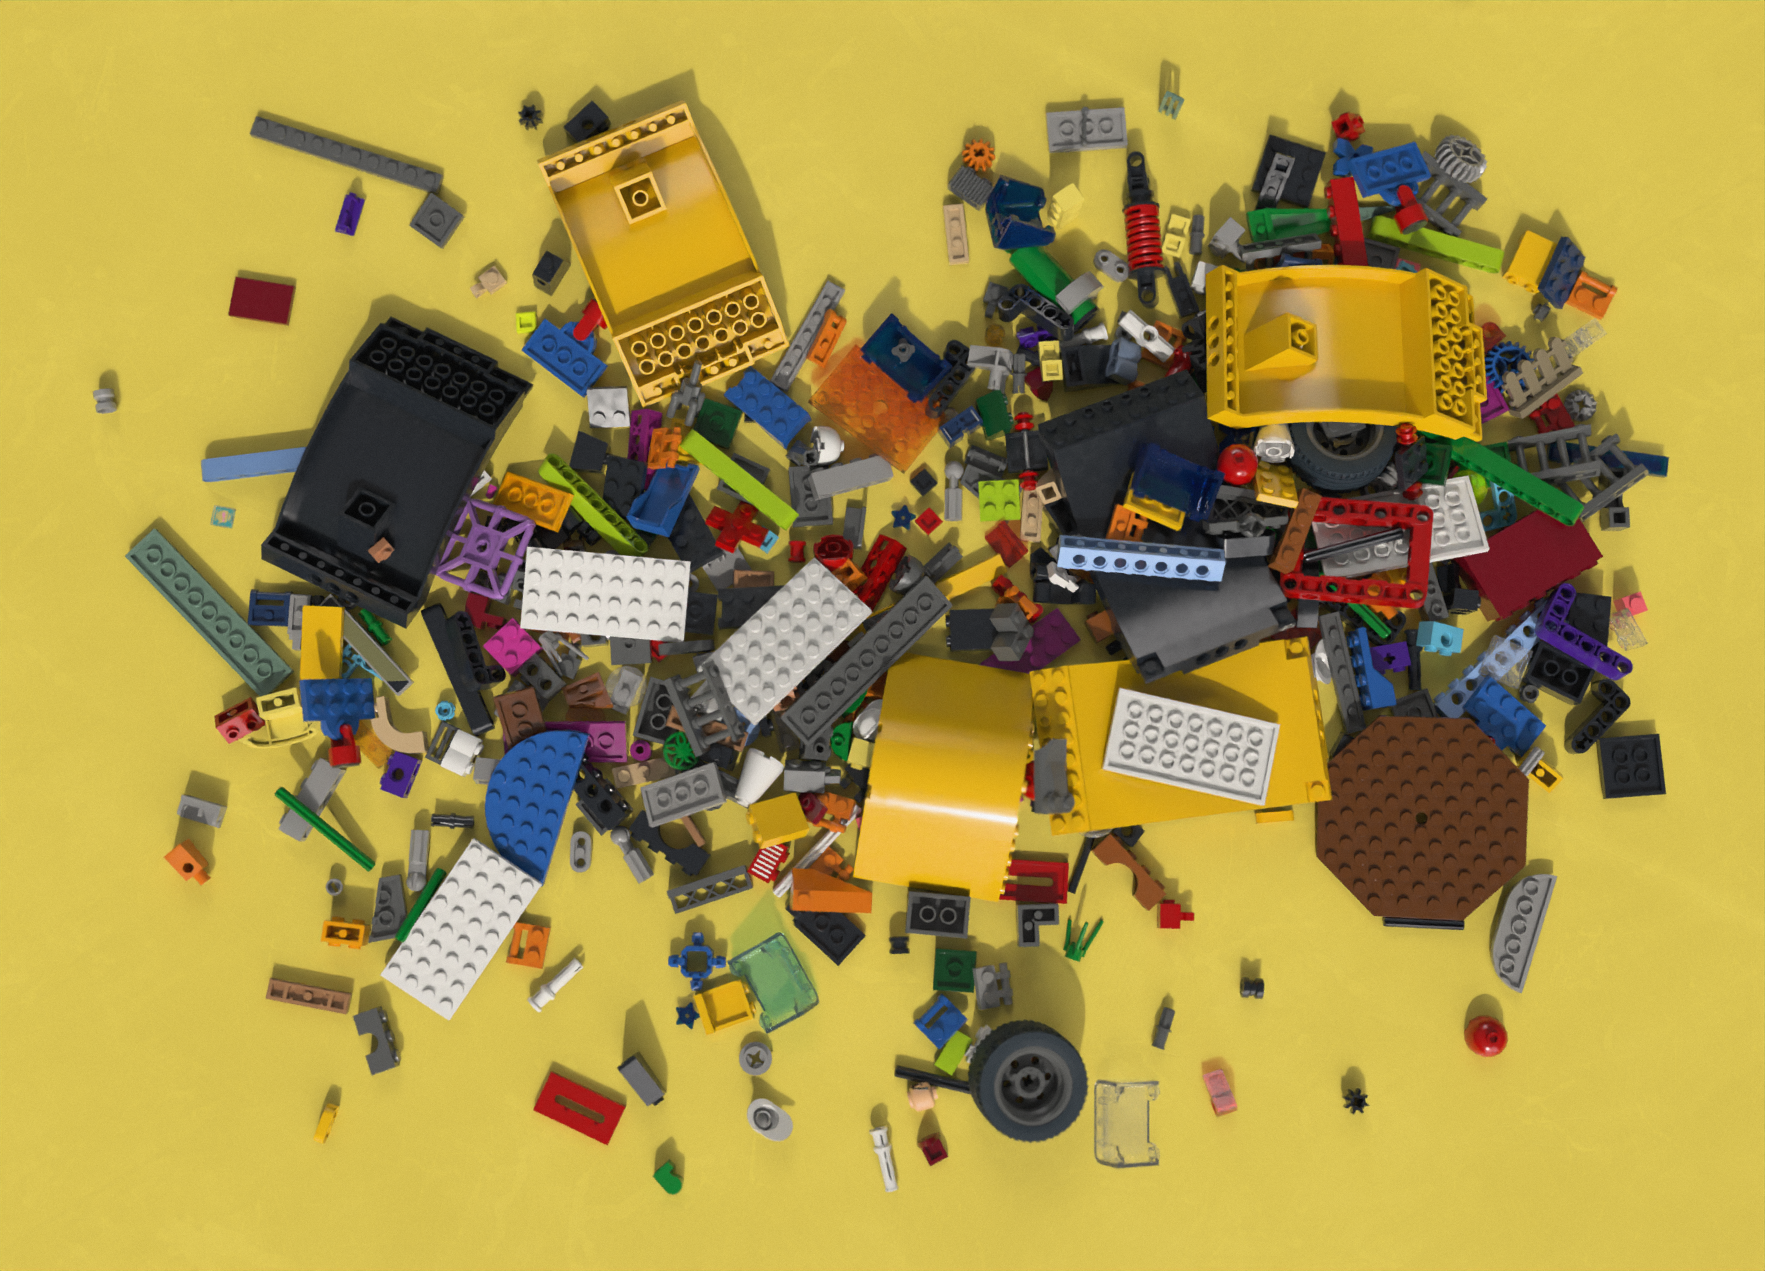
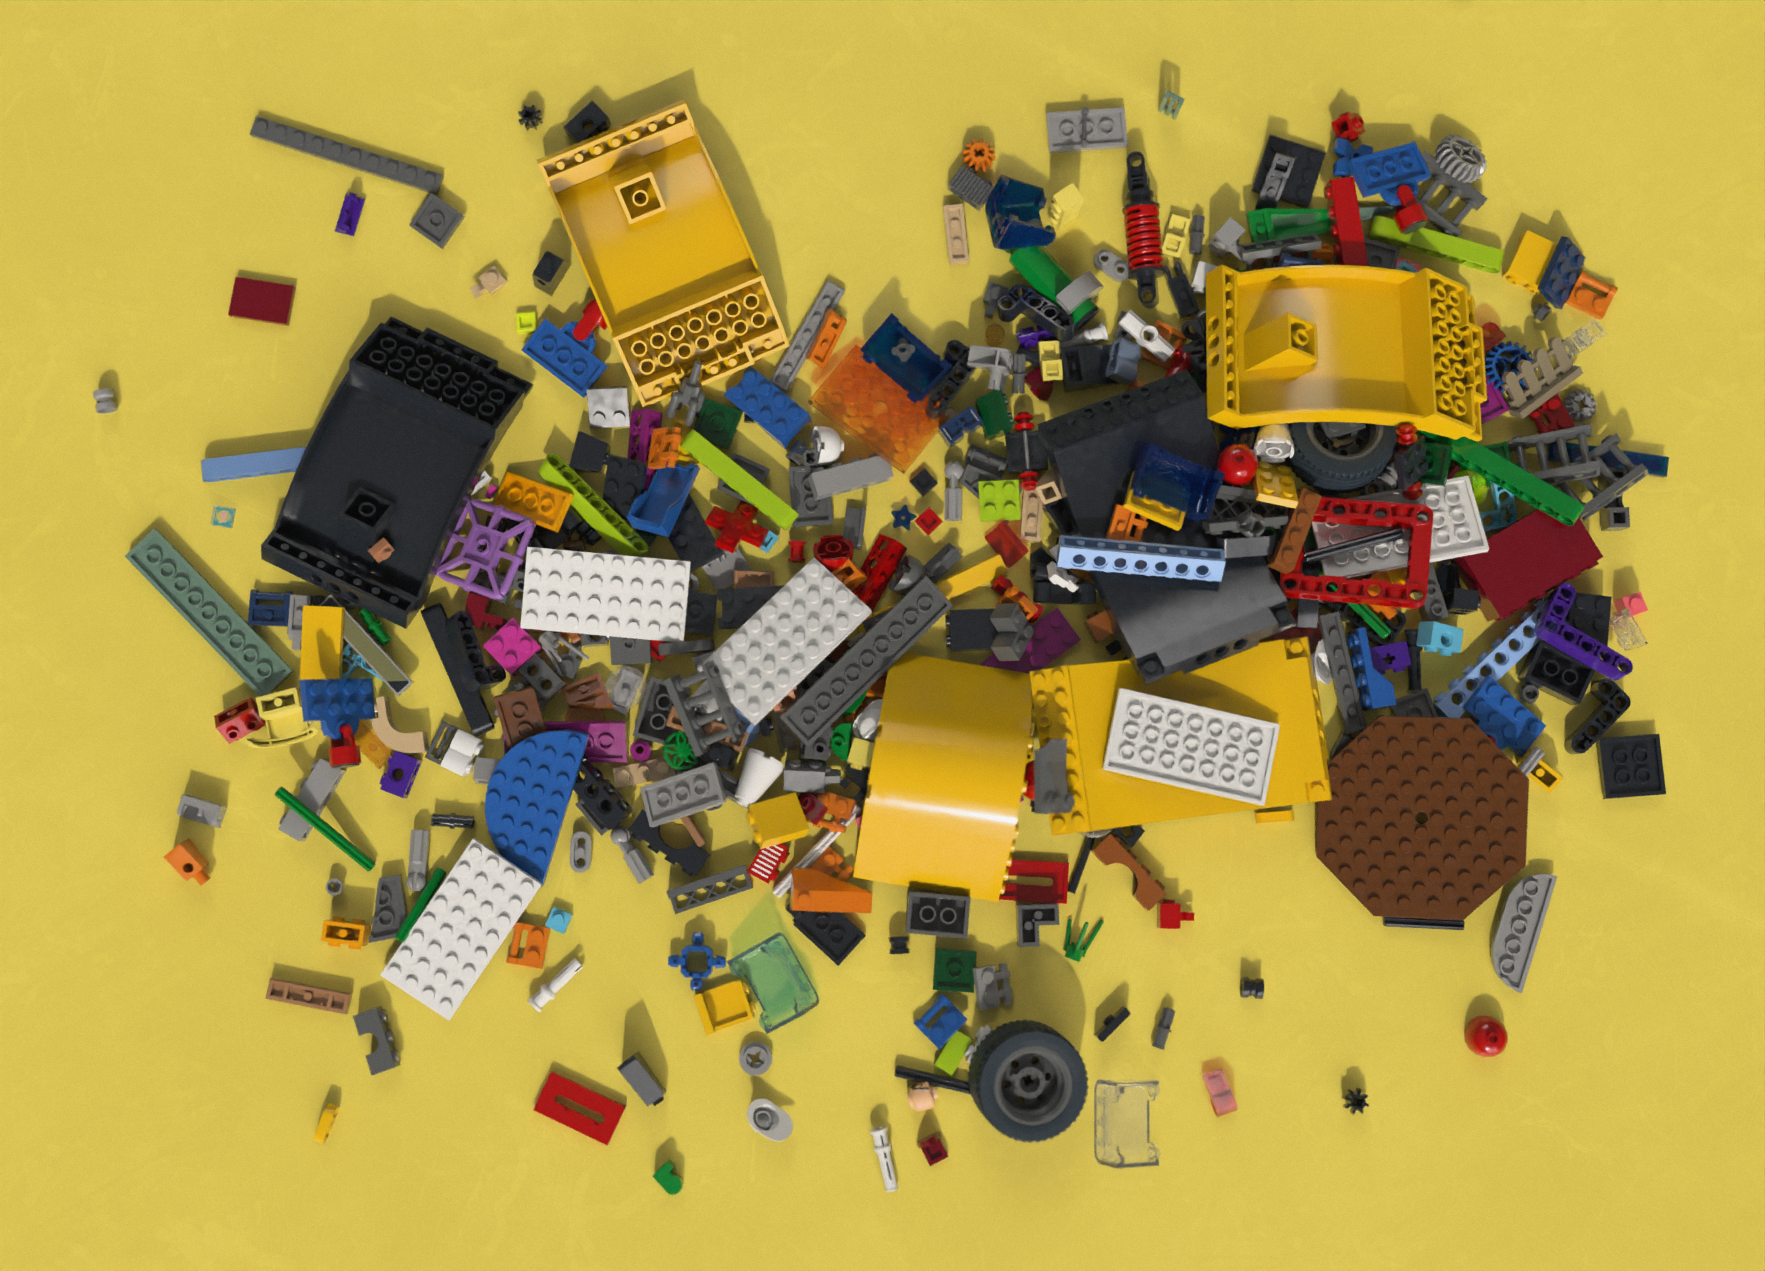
medium azure plate [435,701,455,721] -> none
clear blue plate [676,1002,700,1029] -> none
clear plate [1478,635,1533,689] -> none
none -> medium azure plate [545,907,573,934]
none -> black plate [1094,1006,1130,1042]

